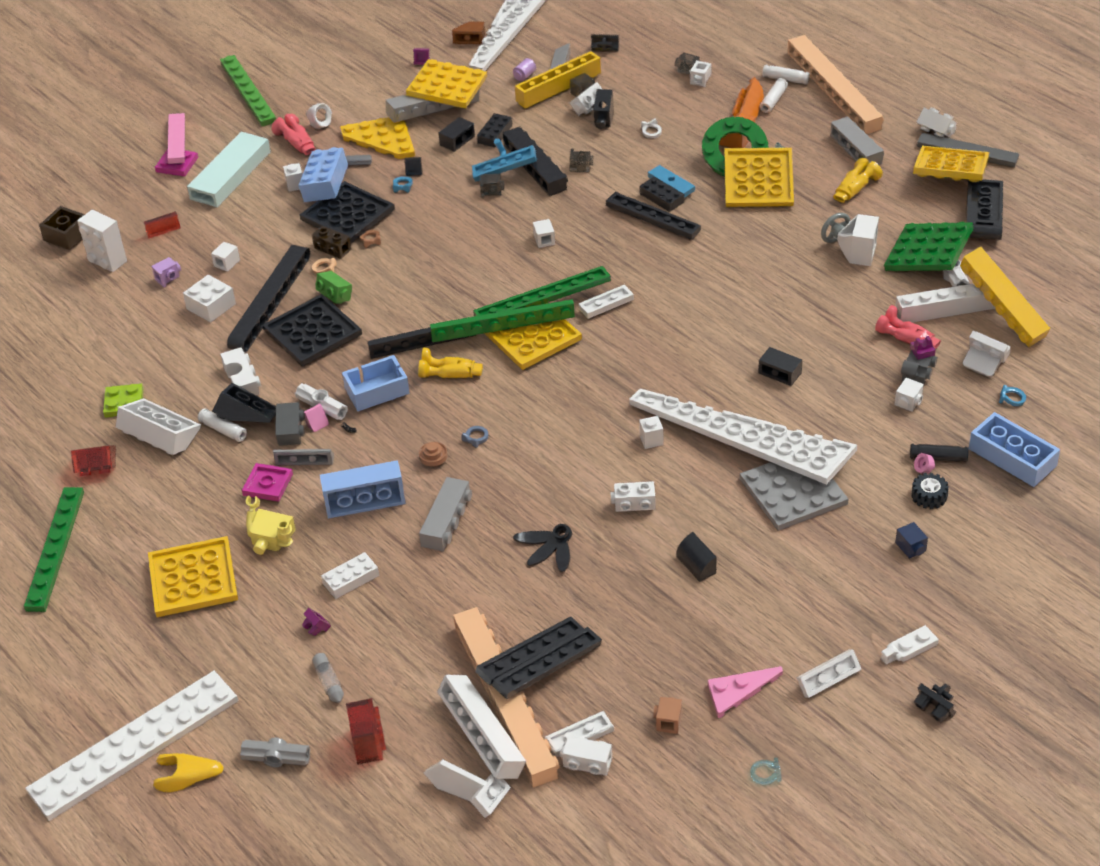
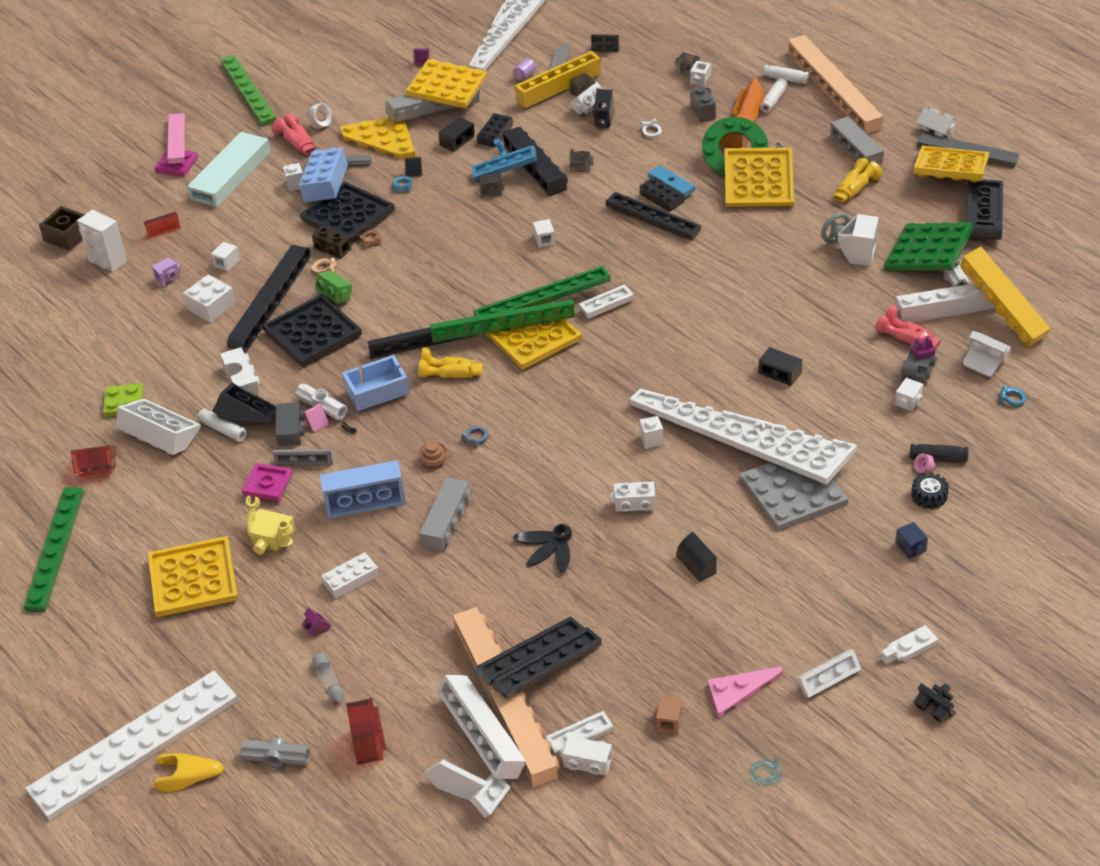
dark orange slope [452,21,486,45] -> none
light blue brick [968,412,1060,487] -> none
none -> dark grey hinge [690,86,716,122]

